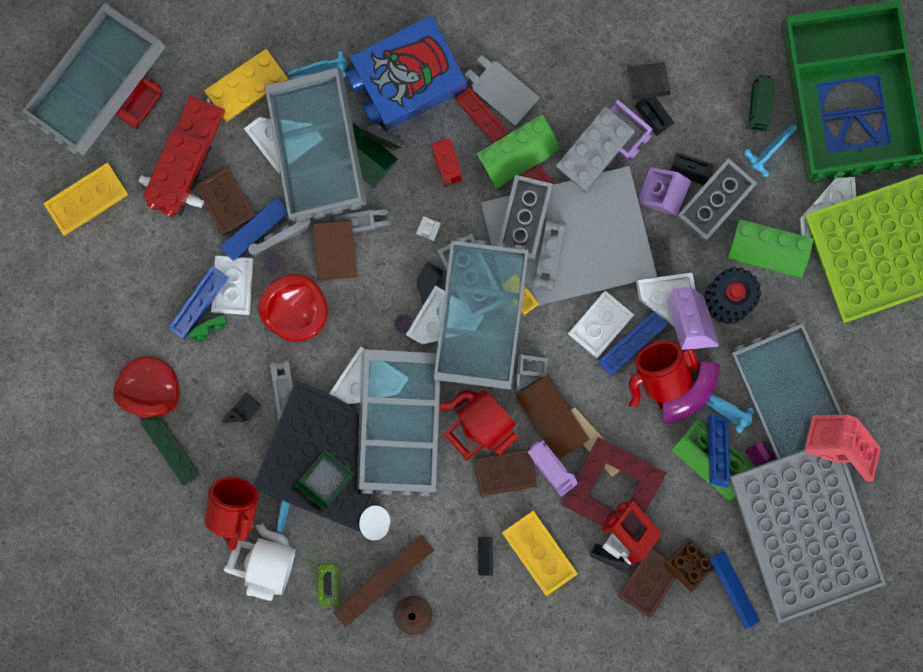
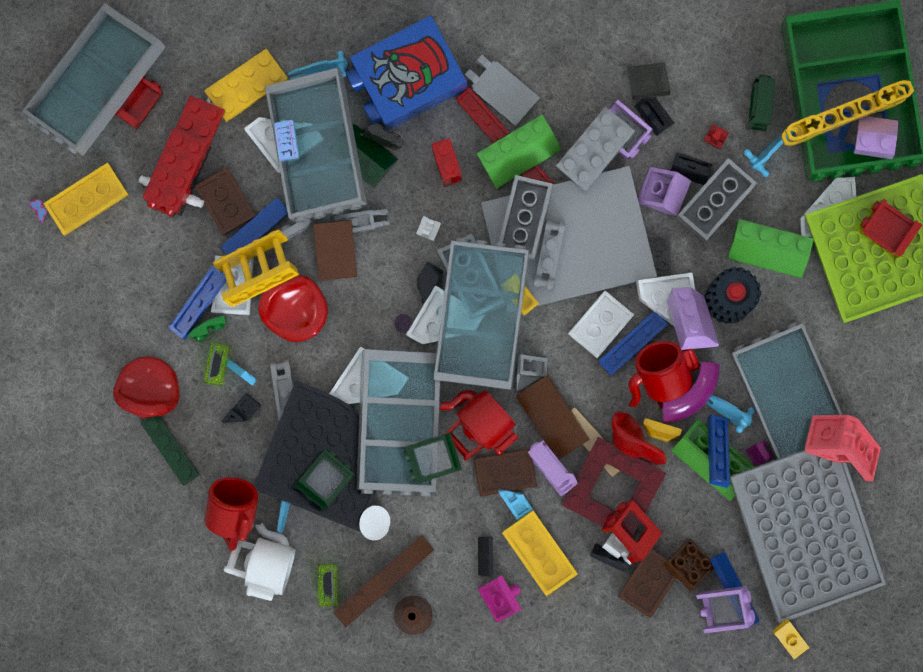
none -> medium blue sticker [29,199,47,223]
none -> clear neon green slope [203,343,230,386]
none -> yellow fence [213,230,299,307]
none -> medium azure tile [223,359,257,386]
none -> light blue tile [274,120,299,161]
none -> window [403,432,462,484]
none -> dark pink tile [478,576,521,622]
none -> medium azure tile [498,489,533,521]
none -> red piece [611,411,667,465]
none -> yellow slope [642,418,682,442]
none -> window [696,585,755,633]
none -> red brick [704,124,729,149]
none -> yellow plate [772,619,809,659]
none -> yellow piece [781,80,914,146]
none -> lavender slope [854,116,898,159]
none -> red panel [859,199,922,258]

